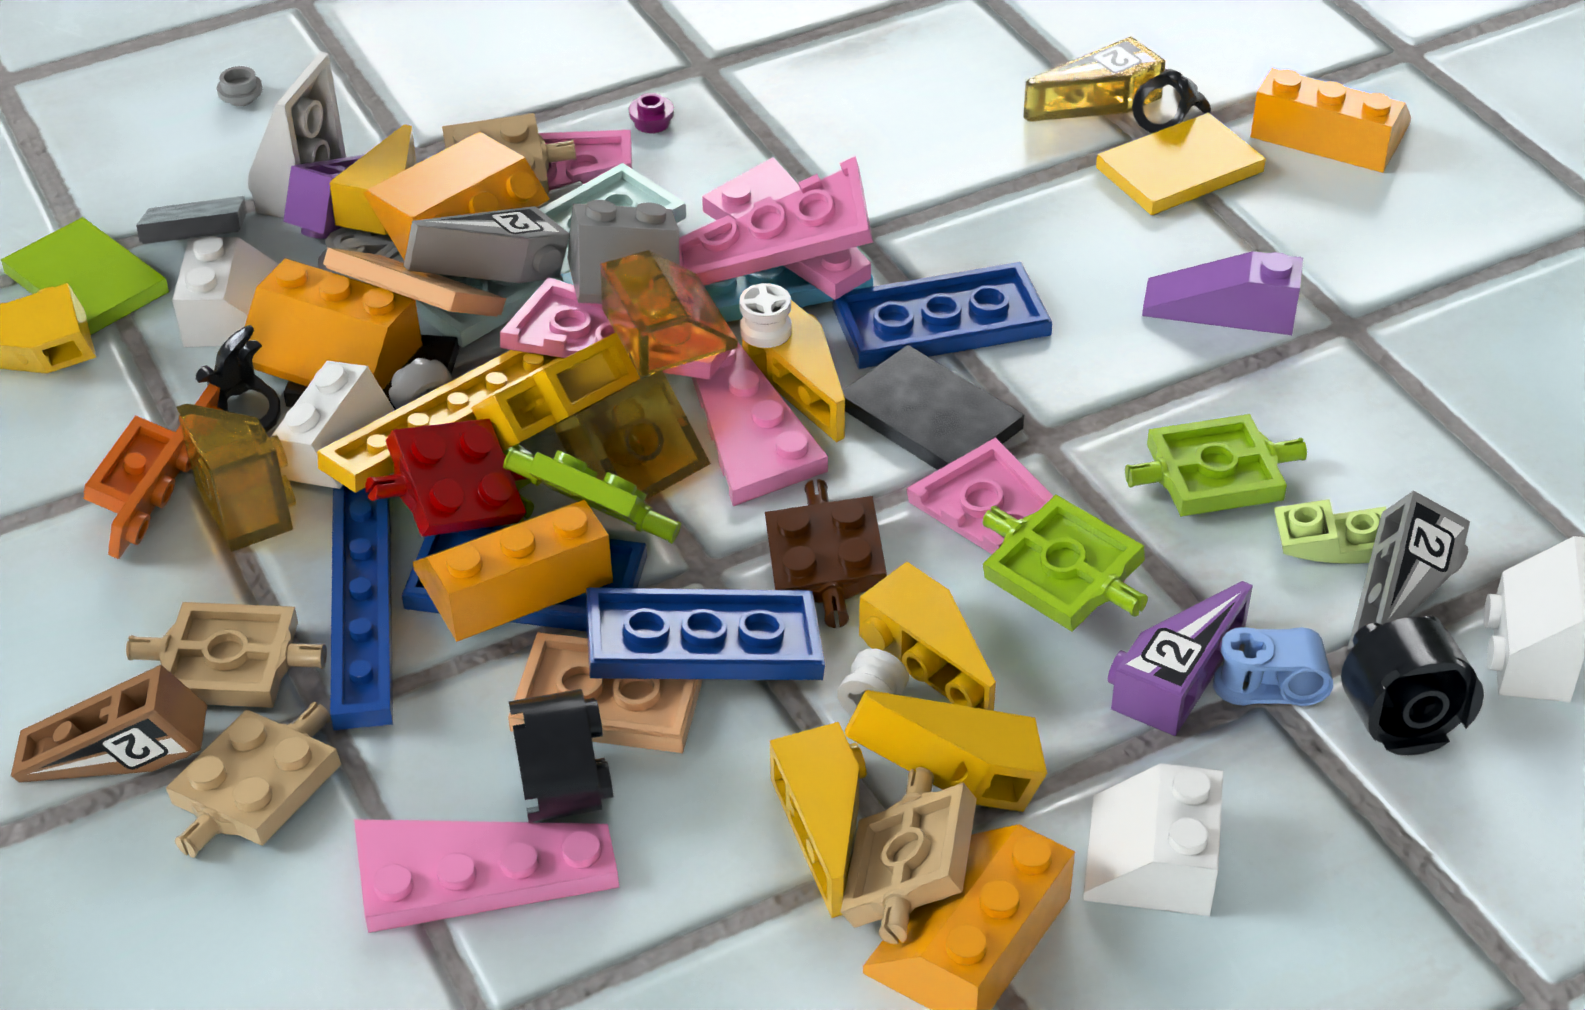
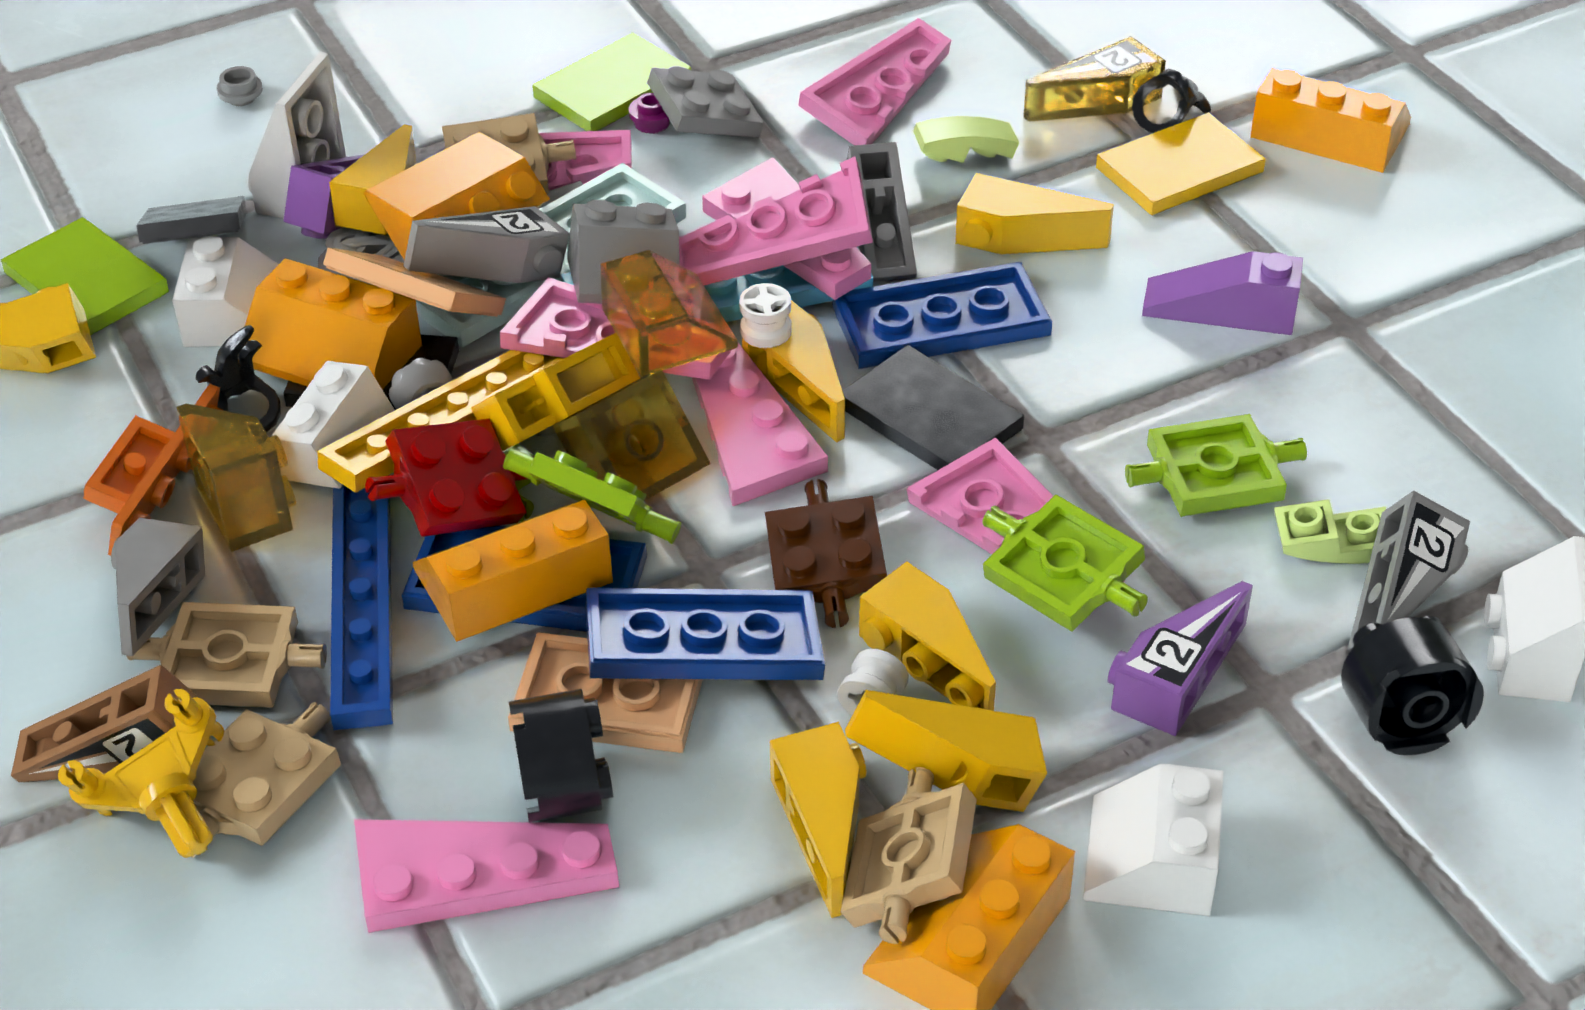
light blue piece [1213,627,1333,706] -> none
none -> yellow axle [58,689,224,858]
none -> light grey slope [111,517,205,656]
none -> tile [532,32,691,131]
none -> light grey plate [647,66,764,138]
none -> bright pink wing [798,18,951,146]
none -> light grey slope [847,142,917,282]
none -> yellowish green slope [913,116,1019,163]
none -> yellow slope [955,173,1114,254]

